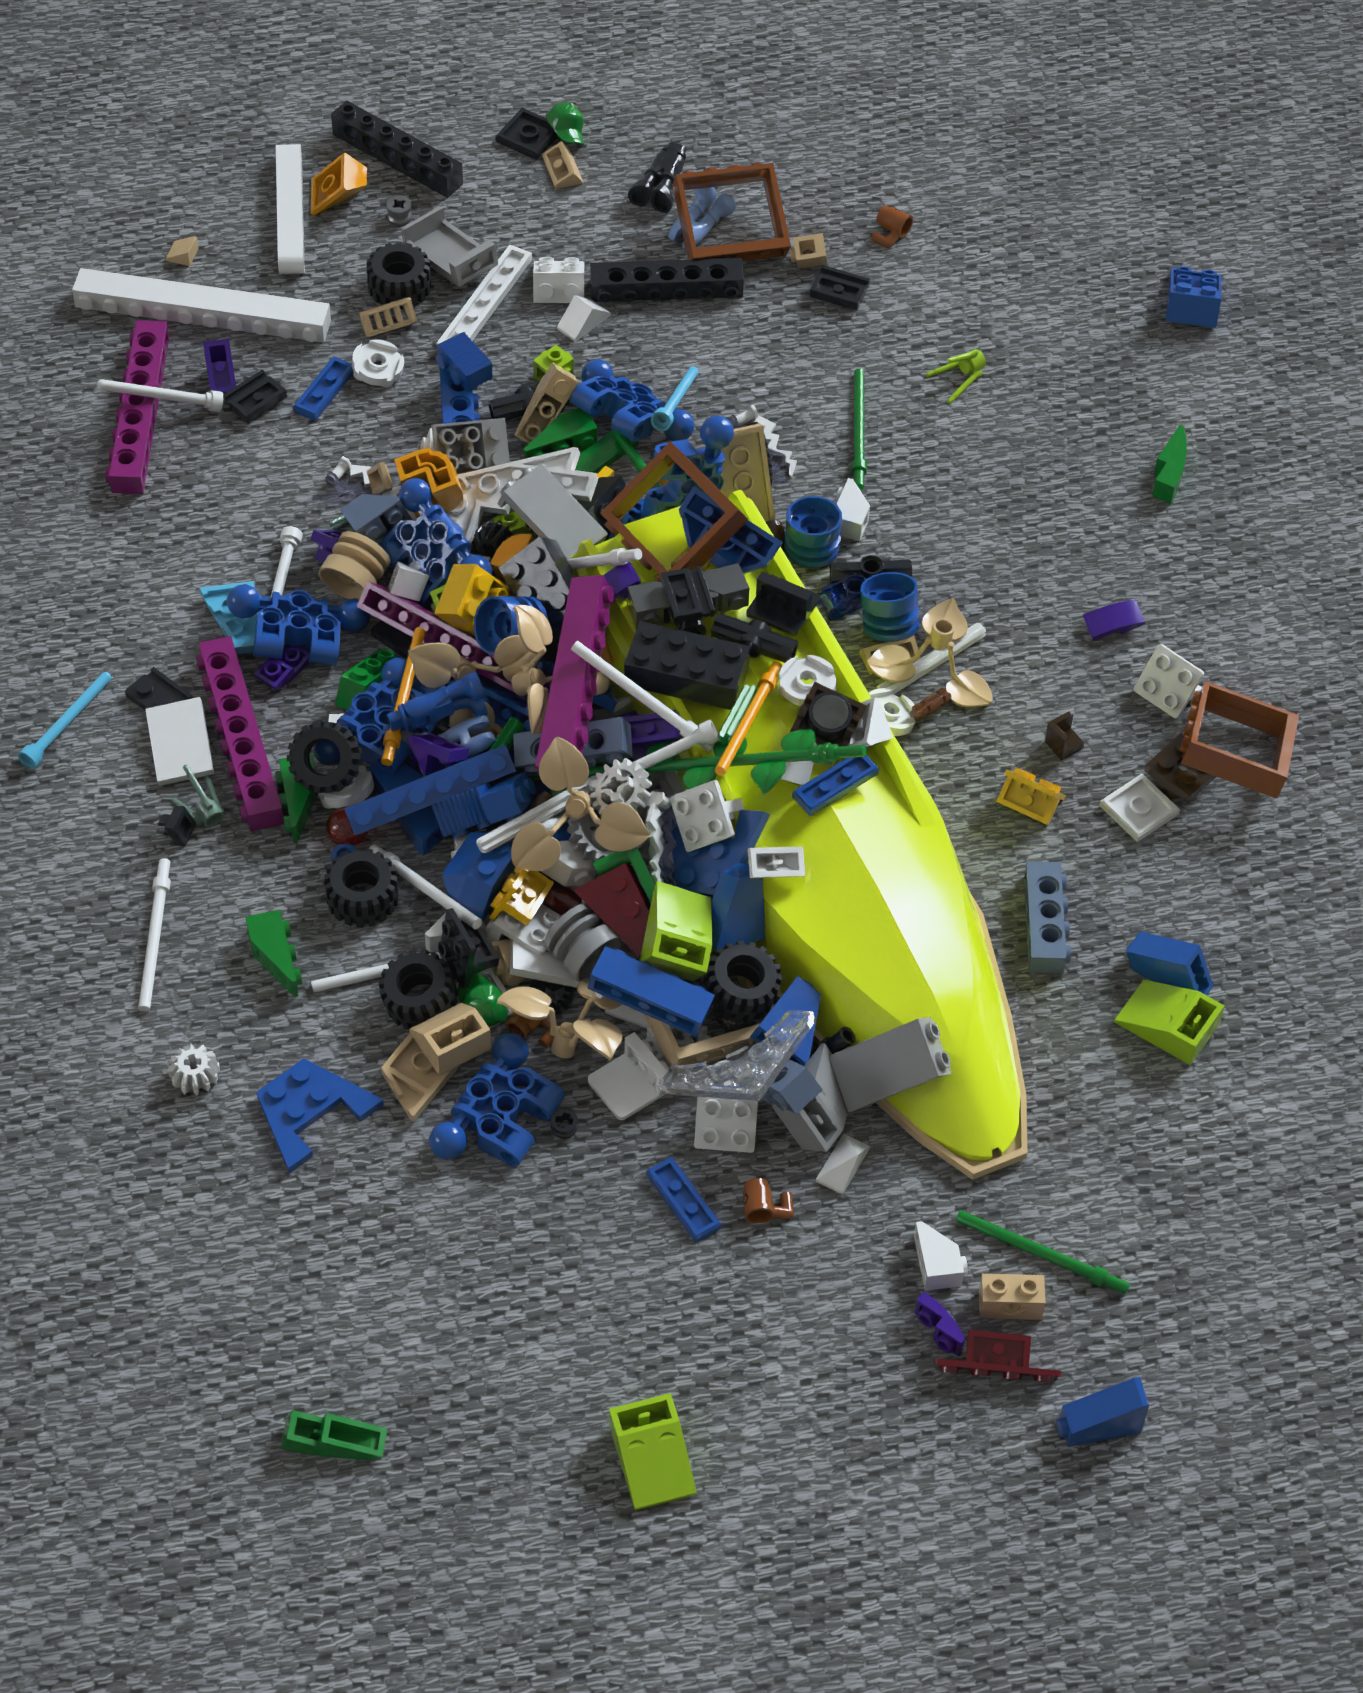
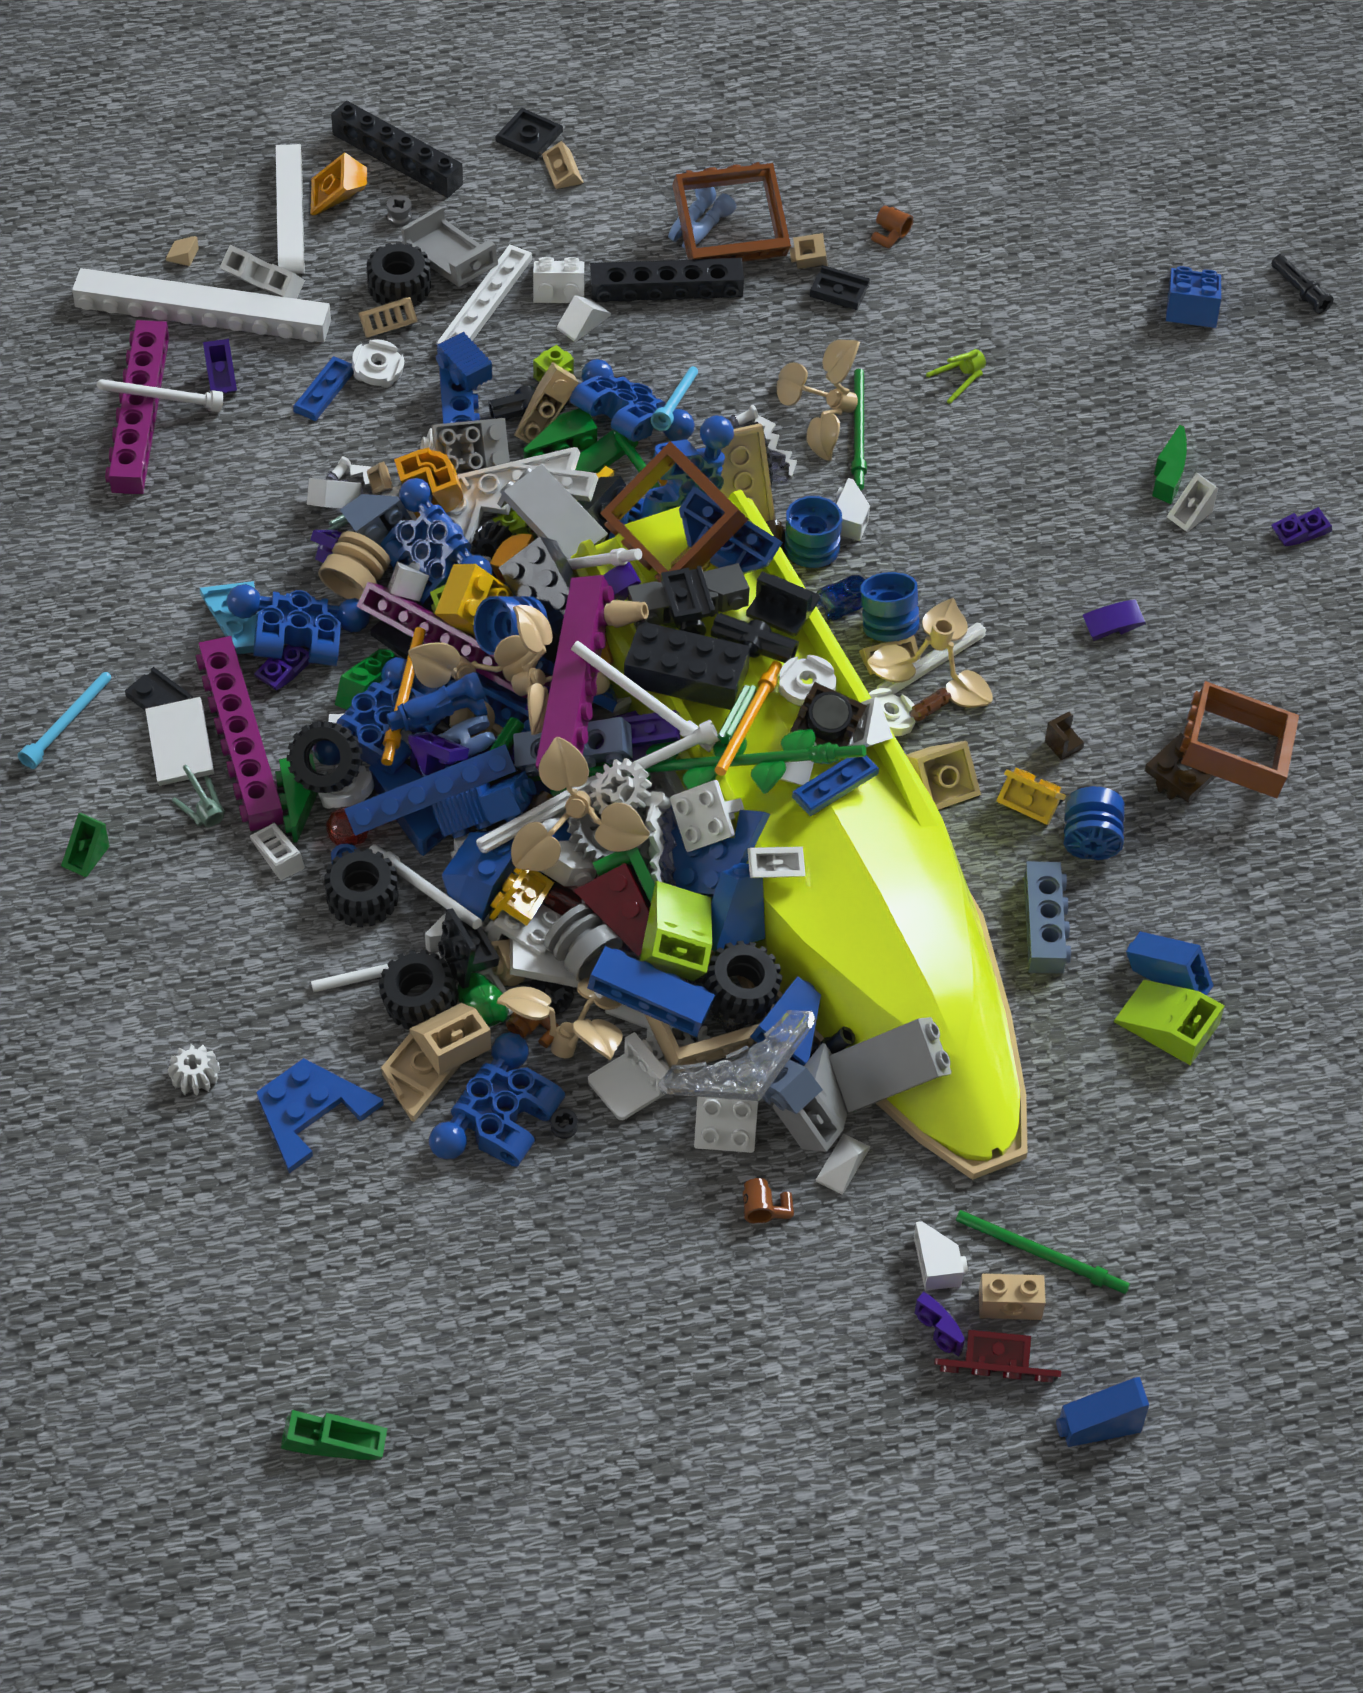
white bar [138,858,171,1011] -> none
black tile [158,806,196,846] -> none
black plate [223,370,287,423] -> none
green slope [245,910,302,997] -> none
white piece [271,526,303,597] -> none
green piece [546,102,584,145] -> none
lime slope [609,1393,697,1511] -> none
black piece [628,142,687,213] -> none
blue tile [646,1156,722,1243] -> none
black piece [829,555,913,586] -> none
white tile [1100,774,1180,842] -> none
white bracket [1133,644,1204,719] -> none
none -> green slope [61,813,110,877]
none -> white arch [220,245,305,299]
none -> white slope [250,823,305,880]
none -> white slope [307,478,362,508]
none -> tan cone [604,600,649,628]
none -> tan plant [777,340,860,461]
none -> tan slope [906,741,981,810]
none -> blue wheel [1063,786,1125,860]
none -> white slope [1167,473,1218,532]
none -> black pin [1271,254,1334,314]
none -> dark purple slope [1271,507,1332,546]

